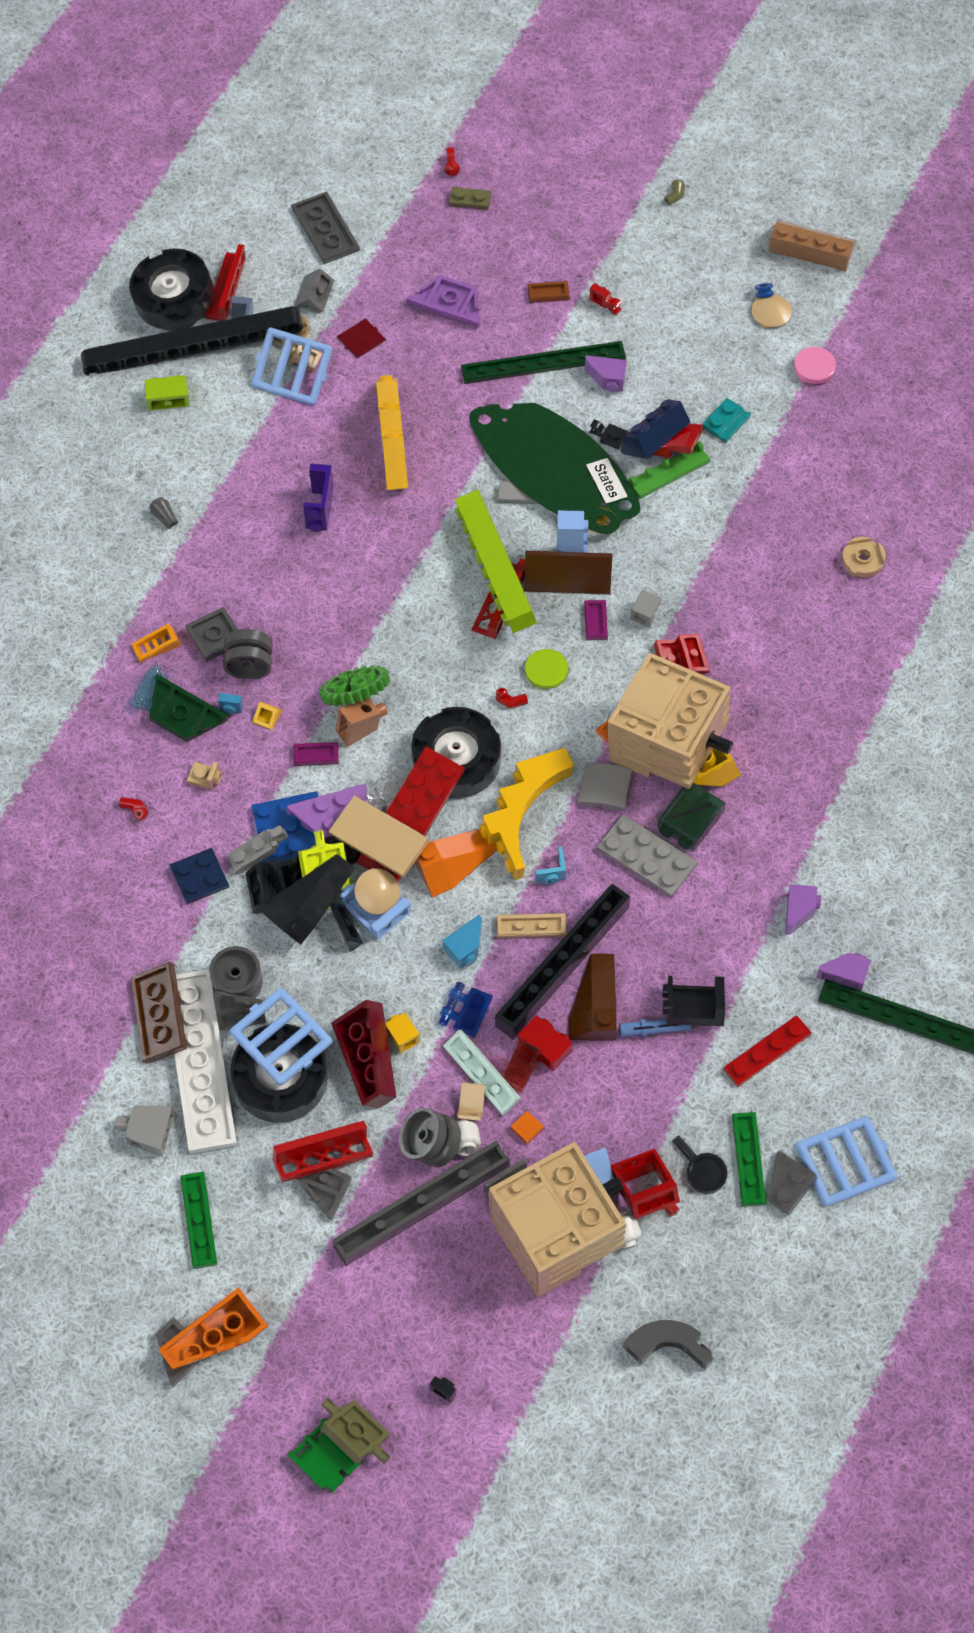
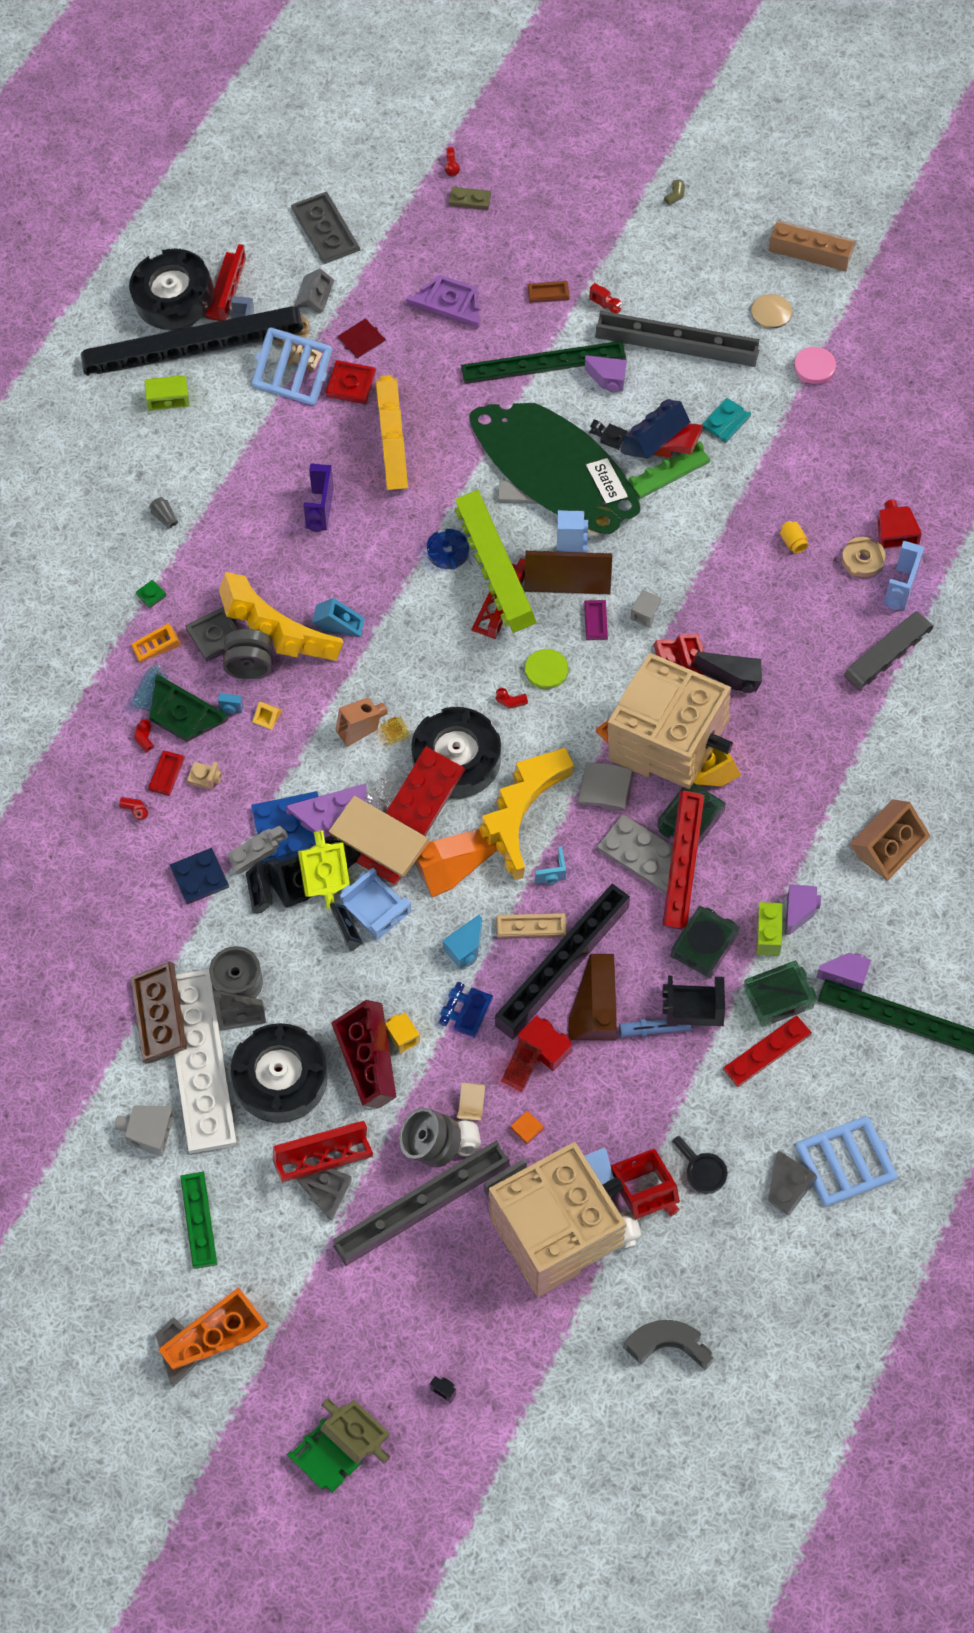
light blue bar [229,988,333,1085] -> none
black wedge [262,854,355,944] -> none
magenta tile [294,742,339,766] -> none
bright green gear [319,665,390,707] -> none
tan dish [353,869,400,915] -> none
light aqua tile [443,1030,521,1115] -> none
green tile [732,1112,766,1207] -> none
blue bush [755,283,774,298] -> none
none -> red arm [134,719,154,753]
none -> green plate [136,579,167,608]
none -> red tile [148,750,185,796]
none -> yellow arch [219,572,343,661]
none -> dark azure slope [312,598,365,637]
none -> red plate [326,360,376,405]
none -> clear yellow tile [380,716,410,745]
none -> clear blue plate [427,529,469,570]
none -> dark grey tile [594,311,760,367]
none -> red plate [662,790,705,930]
none -> clear green brick [670,905,740,979]
none -> black slope [692,652,762,693]
none -> clear green brick [743,960,817,1028]
none -> lime brick [756,902,782,956]
none -> yellow brick [780,521,809,554]
none -> dark grey beam [844,611,934,691]
none -> medium nougat slope [850,799,930,881]
none -> red torso [877,499,922,548]
none -> light blue panel [884,541,924,610]

